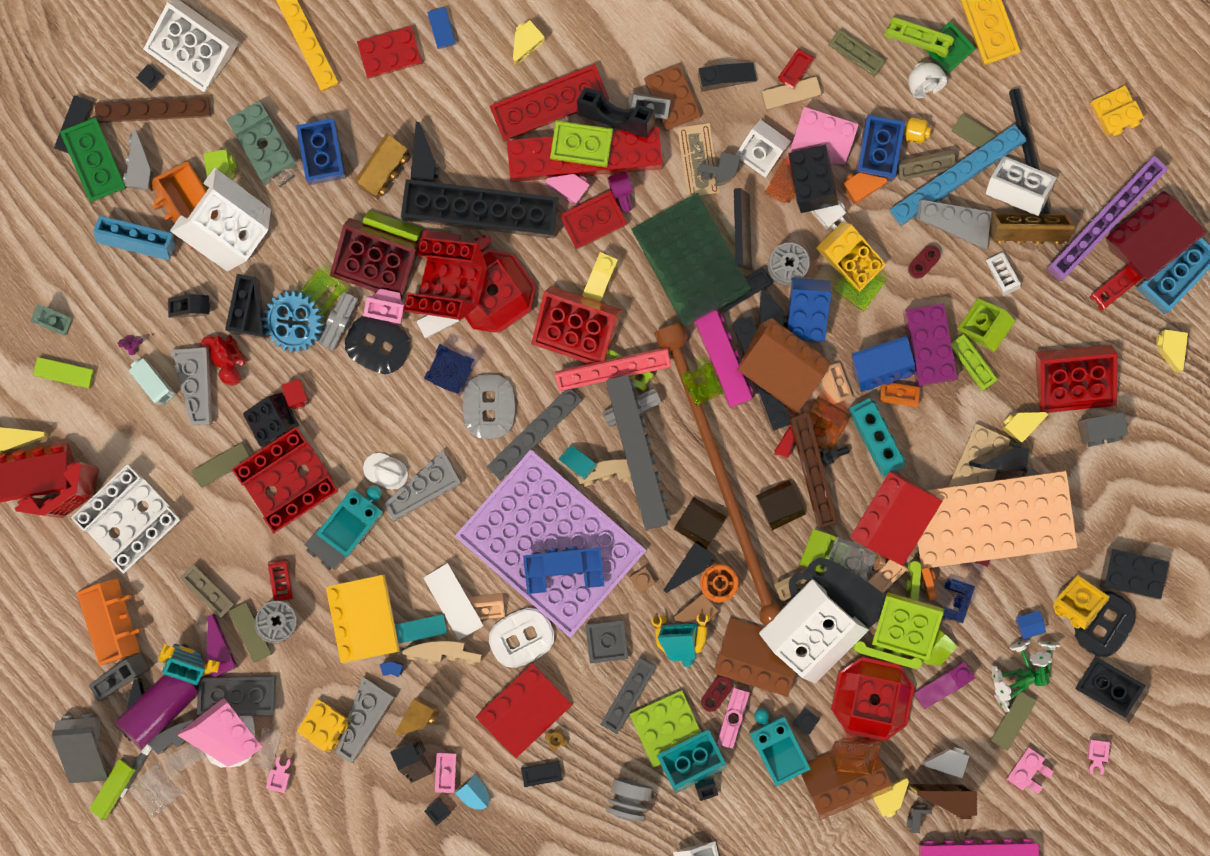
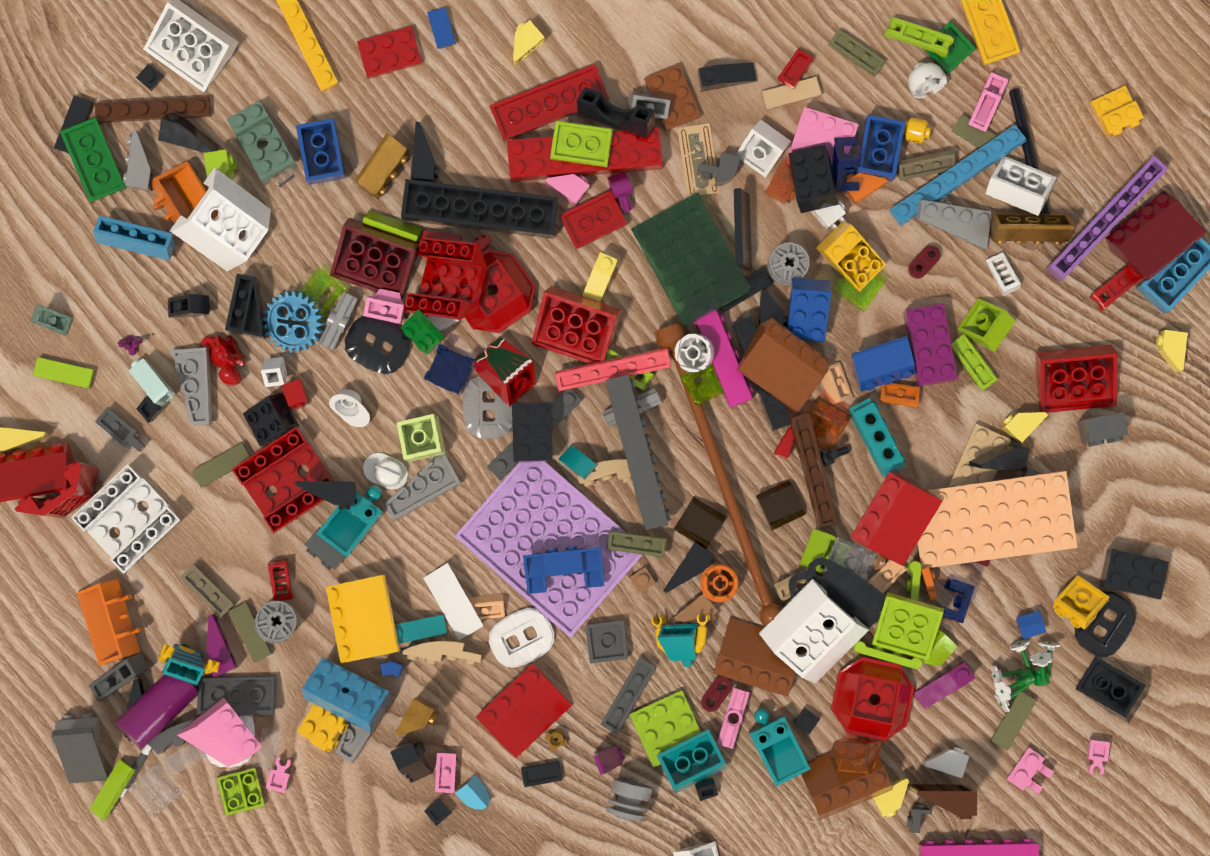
none -> dark grey hinge [95,407,145,452]
none -> black plate [137,396,162,423]
none -> black slope [158,113,219,153]
none -> lime slope [216,768,265,816]
none -> white brick [261,357,287,387]
none -> black slope [295,481,356,510]
none -> dark azure brick [302,657,391,733]
none -> white piece [329,388,370,427]
none -> yellowish green brick [396,414,446,462]
none -> green plate [401,309,445,355]
none -> red slope [474,337,536,407]
none -> black brick [512,402,553,463]
none -> magenta slope [594,745,625,775]
none -> olive tile [607,530,667,558]
none -> white cylinder [675,334,714,372]
none -> clear blue panel [832,137,862,191]
none -> bright pink slope [968,72,1008,132]

